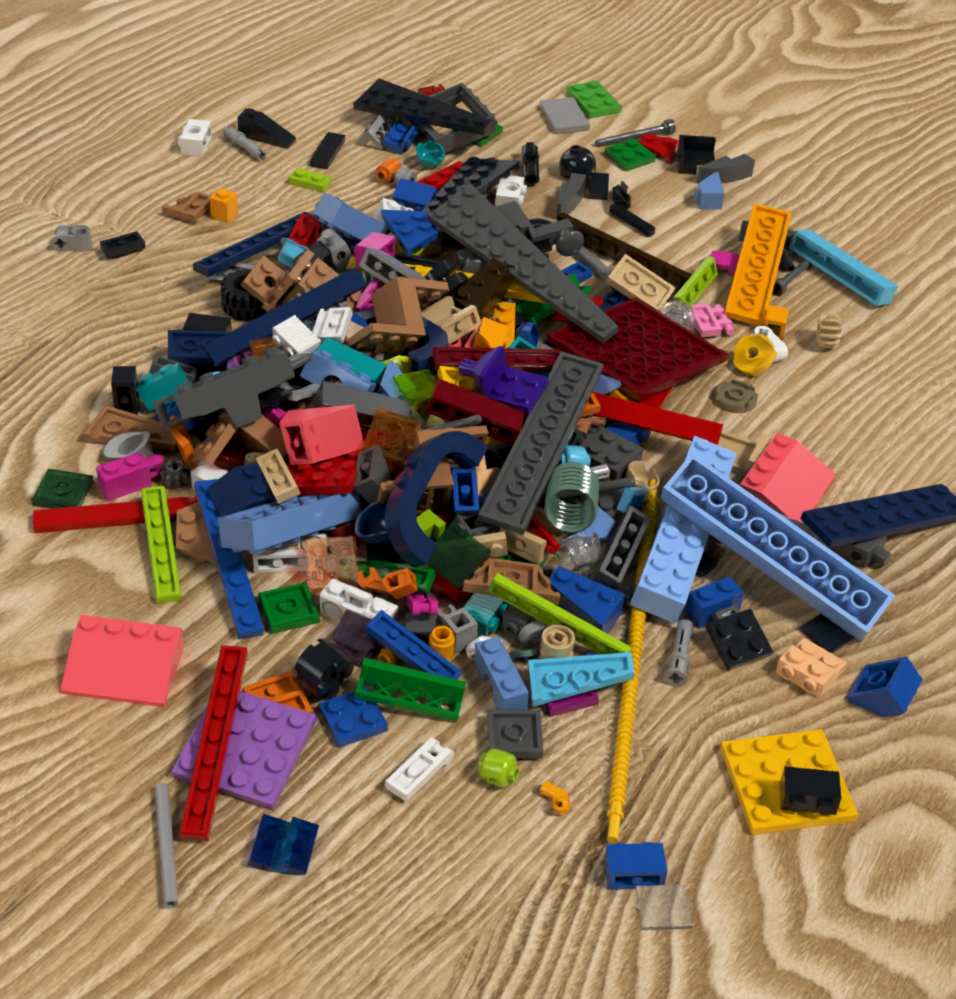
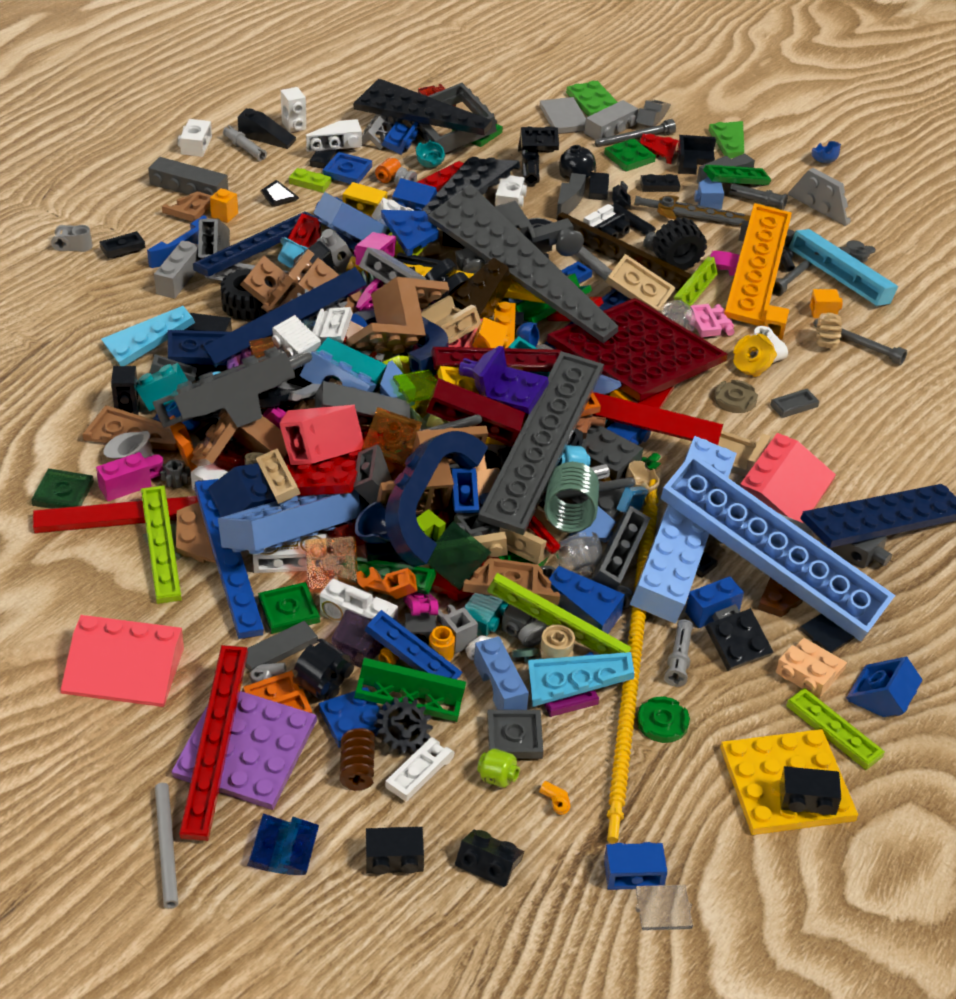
none -> medium azure wing [101,306,195,366]
none -> blue slope [147,215,207,268]
none -> dark grey brick [148,157,228,195]
none -> light grey brick [154,241,201,299]
none -> dark grey torso [198,219,230,258]
none -> dark grey tile [245,621,318,672]
none -> light grey arm [249,662,286,683]
none -> piece [261,180,299,207]
none -> white brick [281,87,306,133]
none -> white slope [306,119,362,152]
none -> blue plate [322,152,372,185]
none -> reddish brown piece [340,728,375,791]
none -> yellow brick [342,182,387,217]
none -> black brick [366,827,424,875]
none -> black gear [373,697,433,756]
none -> black bracket [455,829,525,887]
none -> black bracket [518,126,559,152]
none -> hips [583,204,630,238]
none -> light grey brick [584,100,638,140]
none -> dark grey sword [634,195,751,226]
none -> dark grey slope [636,99,671,127]
none -> green tile [637,696,690,743]
none -> black plate [640,174,680,192]
none -> green hand [641,453,661,470]
none -> dark grey bush [643,231,656,252]
none -> black tyre [652,217,707,271]
none -> green tile [703,165,771,185]
none -> bright green wing [709,121,744,159]
none -> dark grey pin [729,183,788,210]
none -> reddish brown wing [758,577,803,617]
none -> dark grey tile [770,389,819,418]
none -> lime tile [786,688,885,770]
none -> light grey wing [788,168,851,226]
none -> light orange brick [809,289,843,318]
none -> blue hair [811,141,841,164]
none -> dark grey piece [813,319,908,365]
none -> dark grey plate [838,240,876,262]

